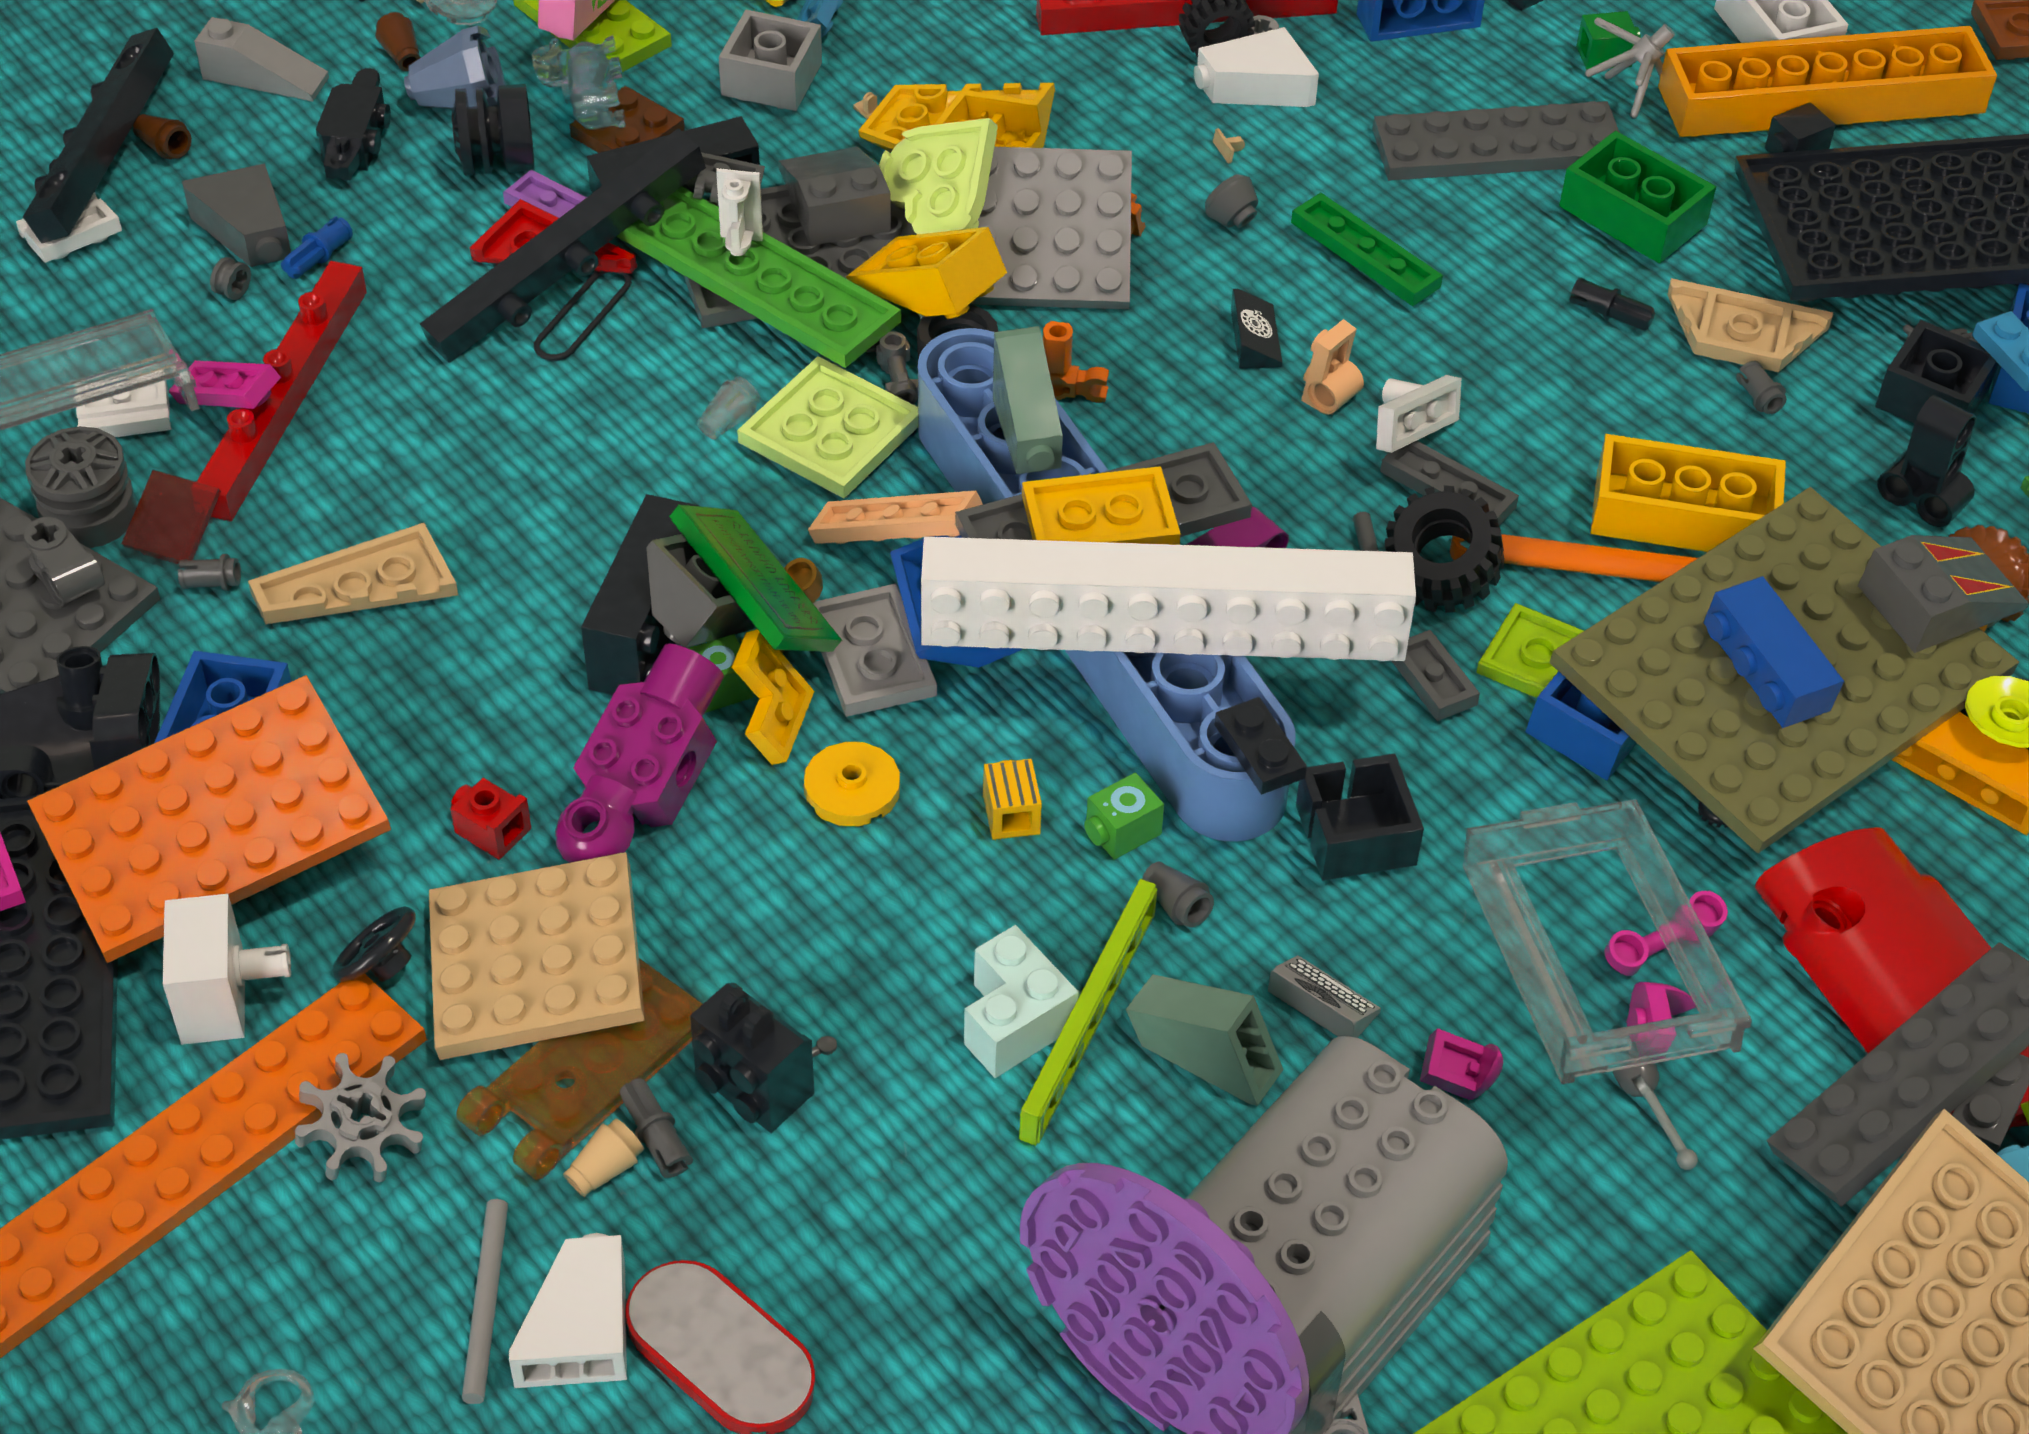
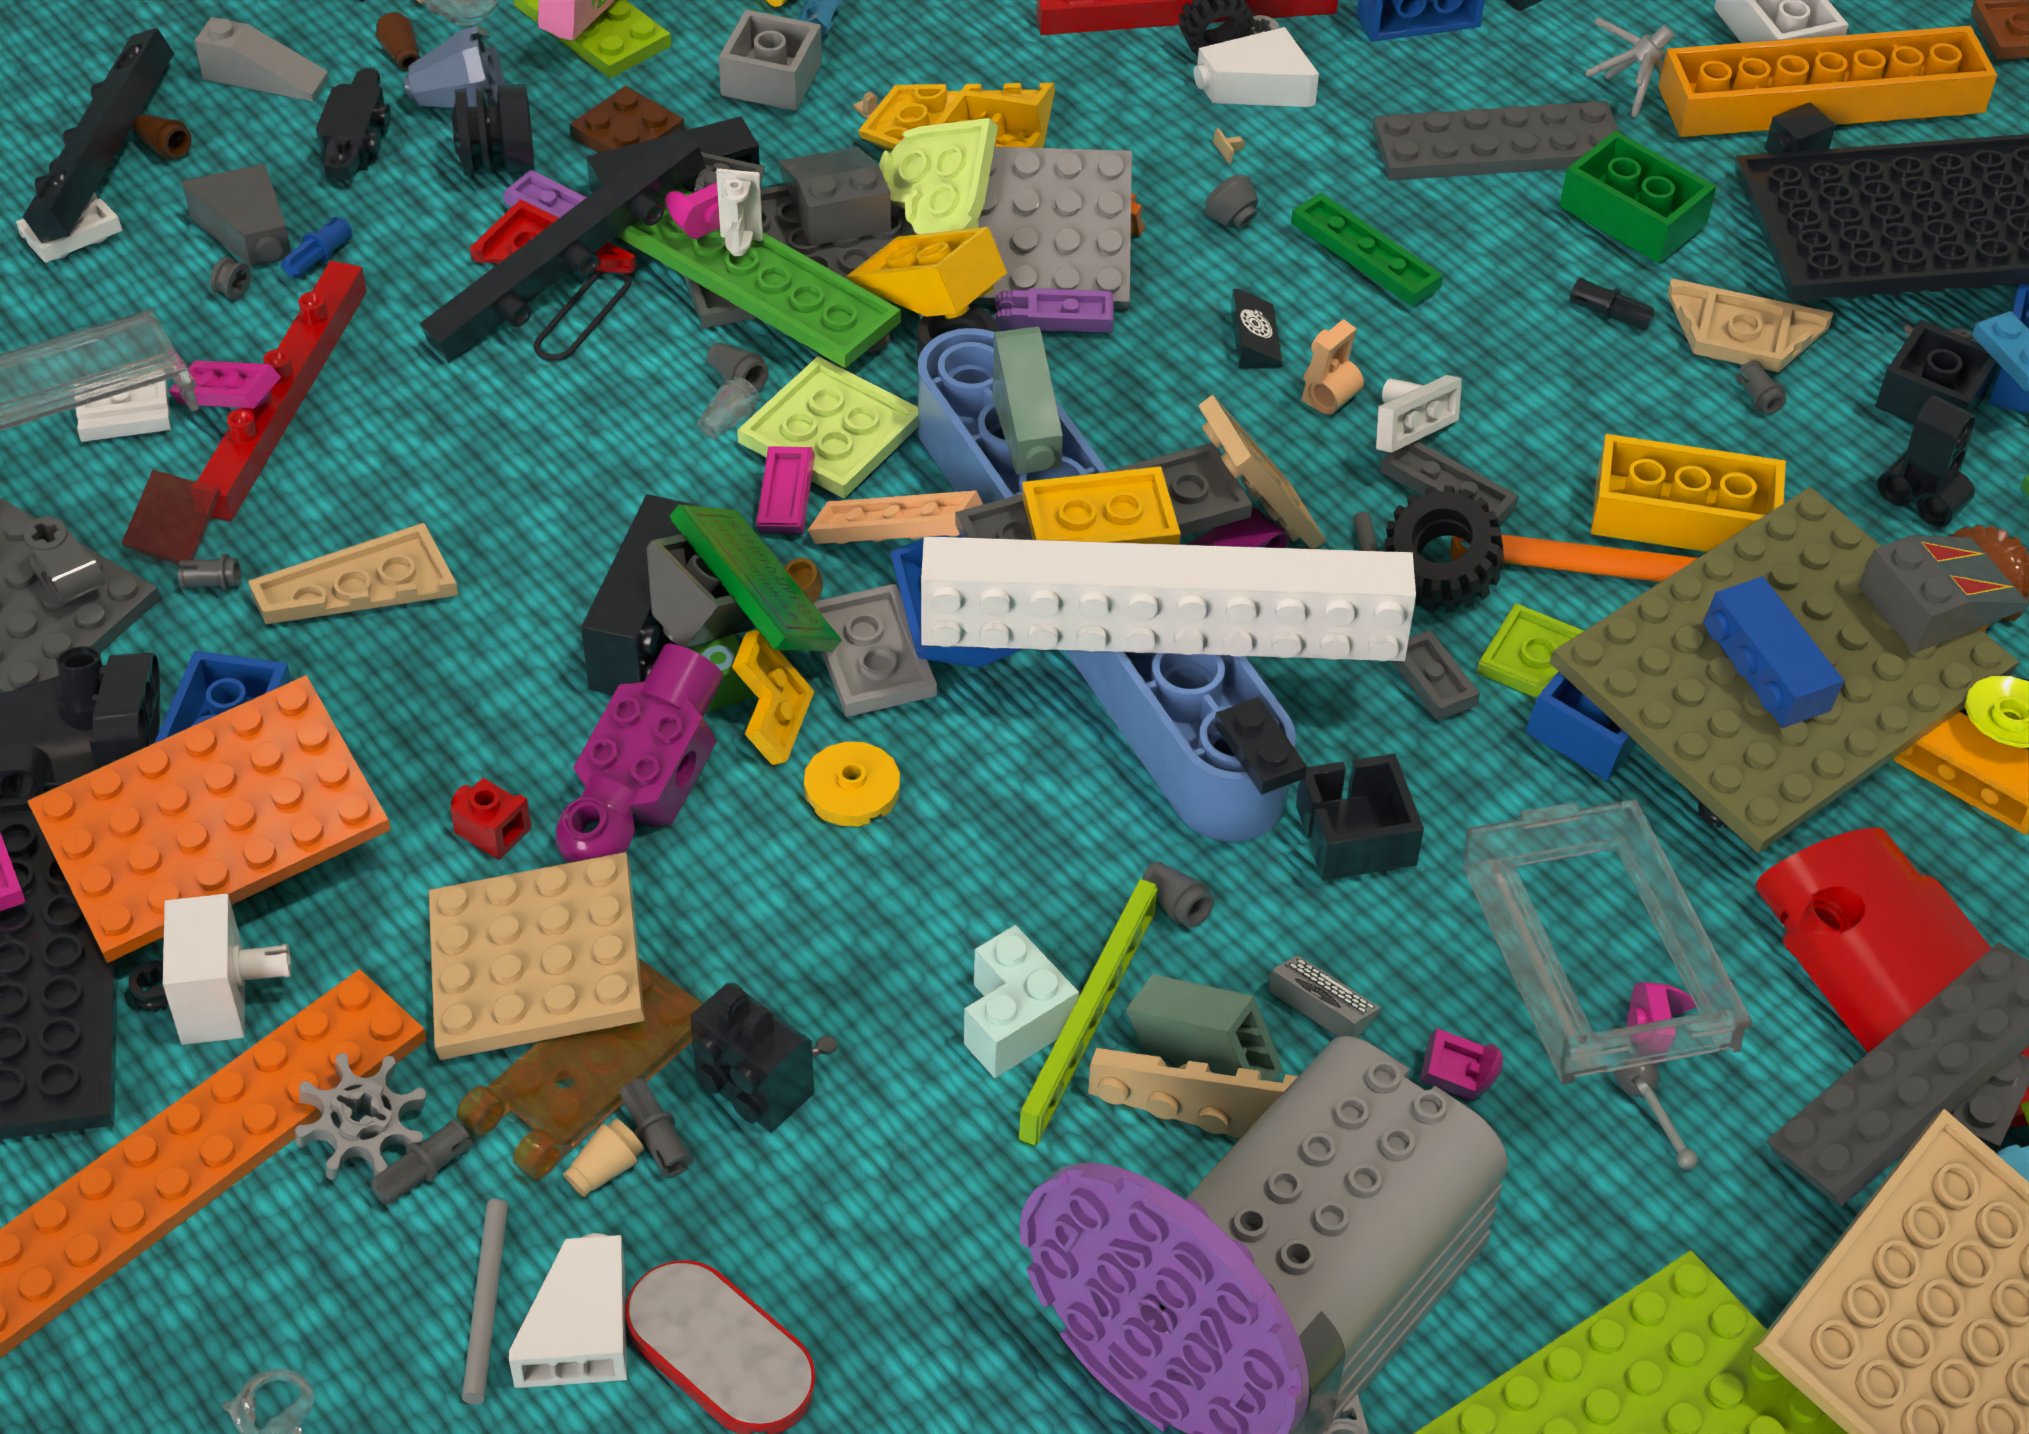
dark grey wheel [25,426,138,548] -> none
black piece [332,906,416,982] -> none
clear light blue animal [532,35,626,129] -> none
flat silver bar [876,331,918,404] -> none
yellow brick [983,759,1042,840] -> none
orange bar [1043,321,1109,403] -> none
bright green brick [1084,772,1164,860] -> none
green brick [1576,11,1641,70] -> none
dark pink bar [1604,891,1728,976] -> none
none -> black bush [129,960,169,1013]
none -> dark grey axle [371,1120,472,1205]
none -> dark pink plate [665,182,720,239]
none -> dark grey cone [707,342,769,394]
none -> dark pink tile [756,446,815,534]
none -> medium lavender hinge [994,288,1113,333]
none -> tan wing [1088,1048,1298,1138]
none -> tan plate [1198,395,1327,549]

